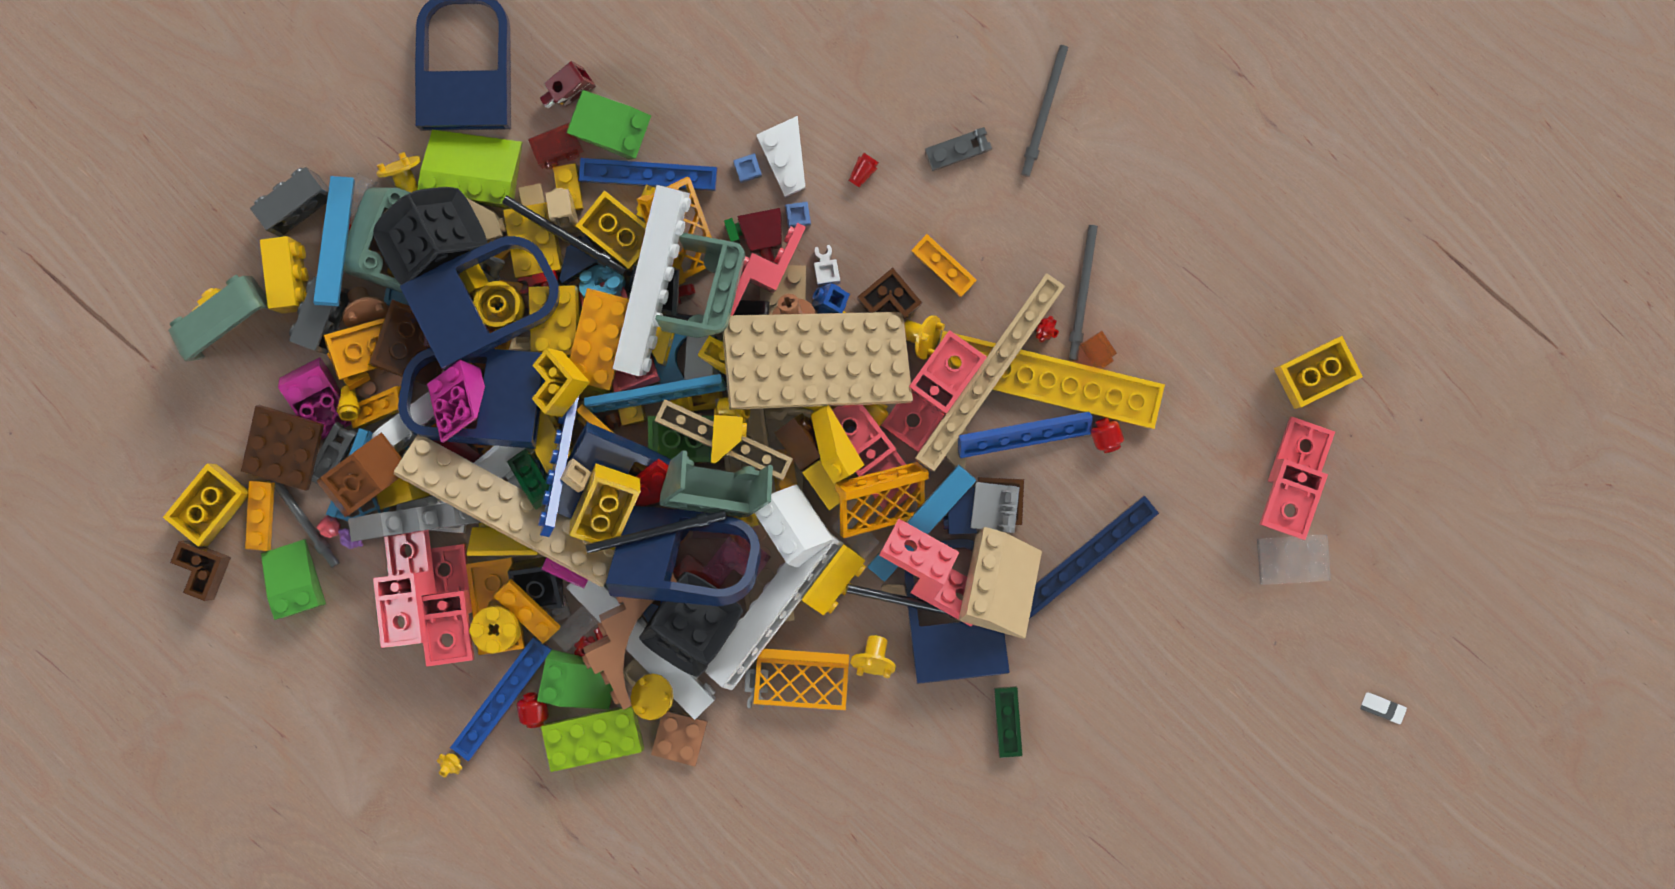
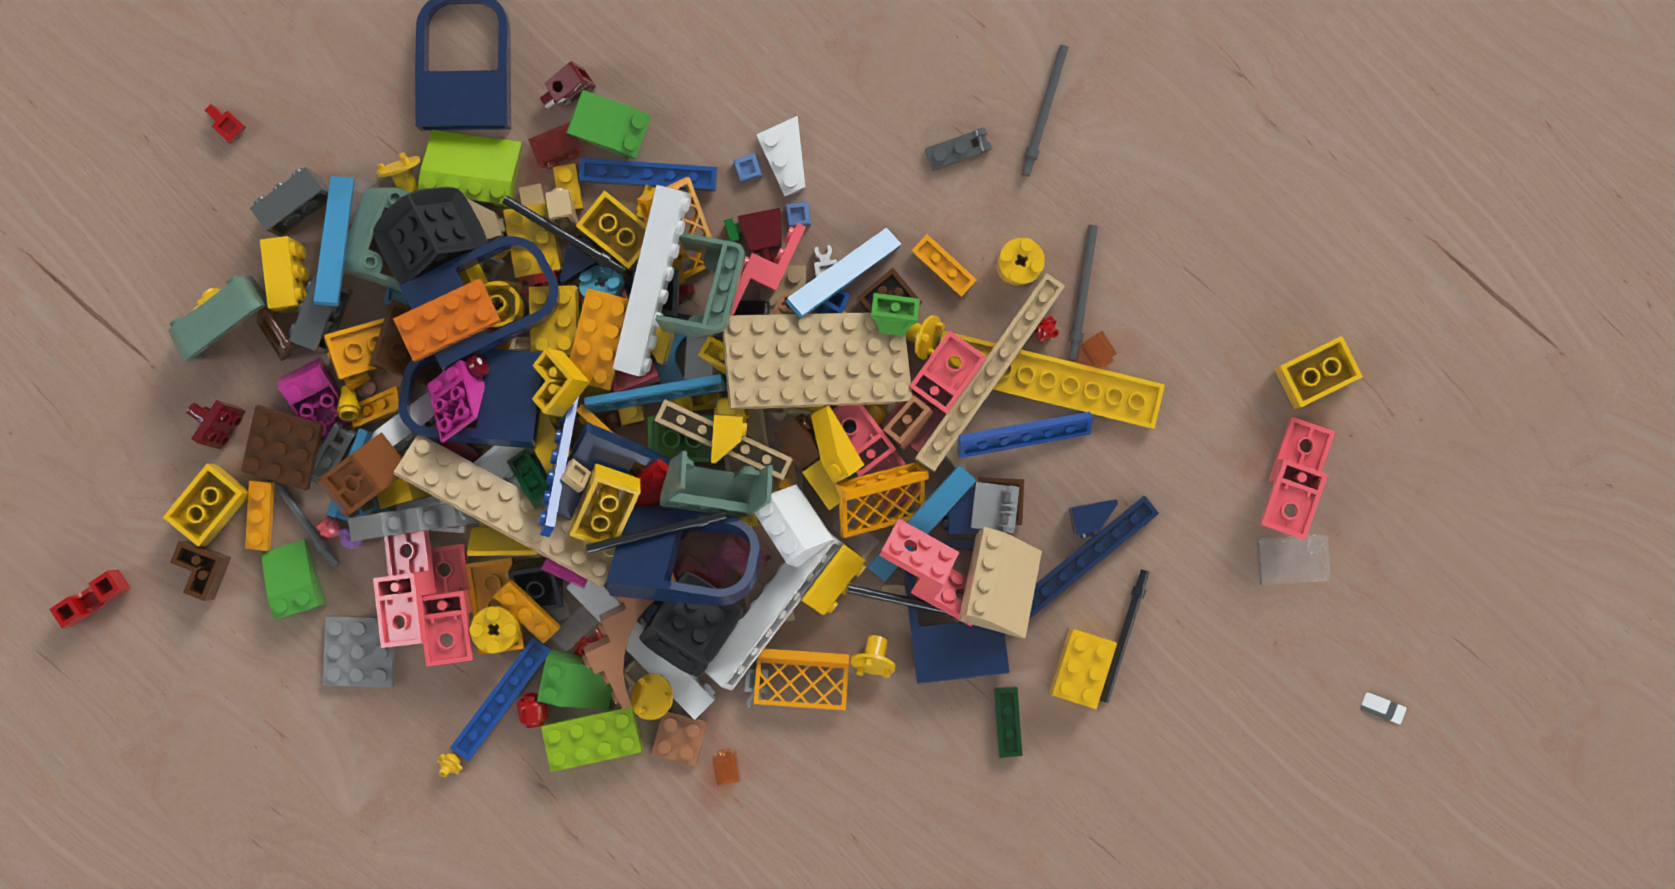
nougat piece [342,287,388,328] -> none
red cone [848,153,879,188] -> none
red head [1091,418,1124,453] -> none
none -> red arch [49,569,131,628]
none -> dark red plate [186,400,246,449]
none -> red plate [204,104,246,144]
none -> reddish brown plate [257,306,295,361]
none -> light grey plate [323,616,395,688]
none -> orange plate [393,278,502,362]
none -> dark red tile [466,353,489,378]
none -> clear orange brick [712,748,741,786]
none -> tile [786,228,901,318]
none -> bright green slope [871,293,920,336]
none -> nougat brick [883,395,934,451]
none -> yellow brick [996,238,1045,287]
none -> yellow brick [1049,627,1117,709]
none -> dark blue slope [1069,499,1118,538]
none -> black bar [1100,569,1150,703]

